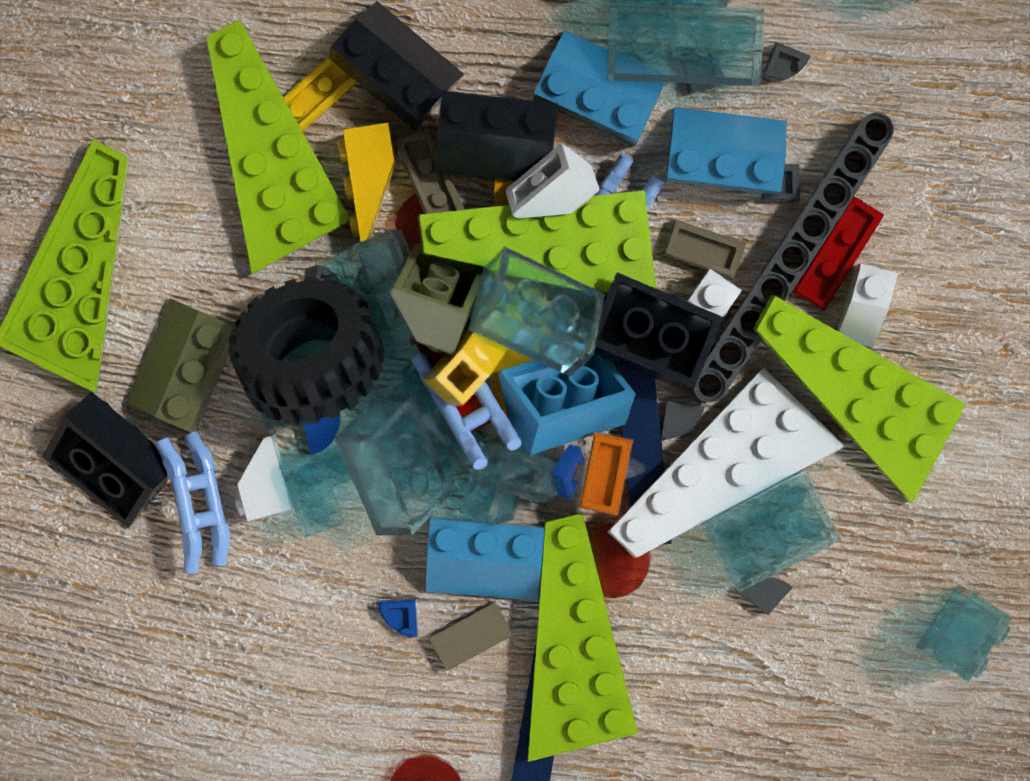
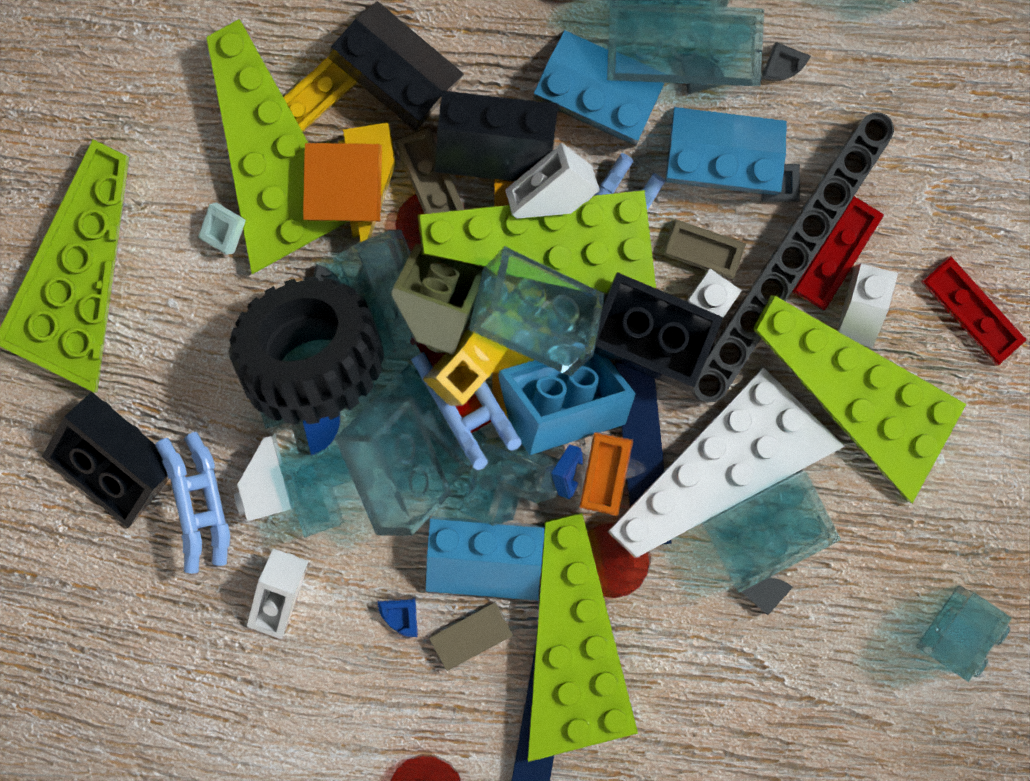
olive slope [127,298,237,432] -> none
dark grey tile [661,401,704,438] -> none
none -> light aqua tile [198,203,246,255]
none -> white slope [247,549,309,639]
none -> orange tile [303,143,382,222]
none -> red tile [921,256,1027,365]

